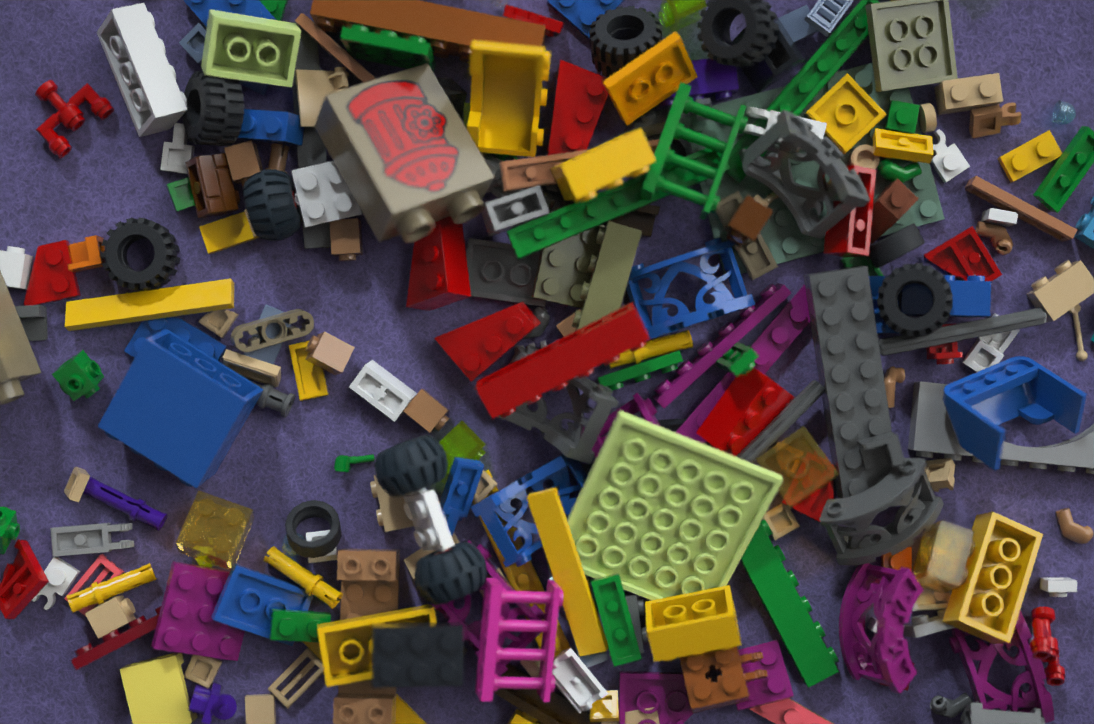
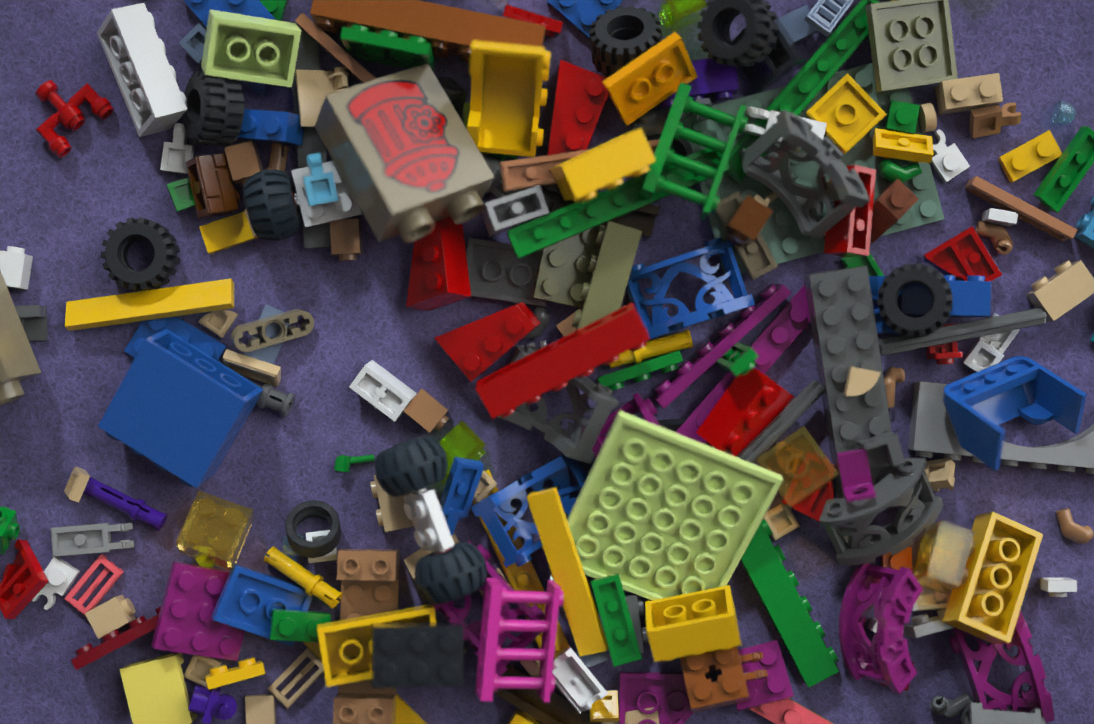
red wing [24,240,81,306] -> none
green brick [52,350,105,401] -> none
orange panel [67,235,106,272] -> none
yellow pin [67,563,156,613] -> none
yellow tile [289,341,329,401] -> none
brick [305,331,355,375] -> none
tan tile [849,145,880,169] -> none
black tyre [869,223,925,268] -> none
red piece [1030,607,1066,686] -> none
tan hinge [1069,304,1088,361] -> none
none -> yellow plate [204,657,265,690]
none -> medium azure plate [302,153,338,207]
none -> magenta bracket [837,449,876,502]
none -> tan tile [844,366,880,396]

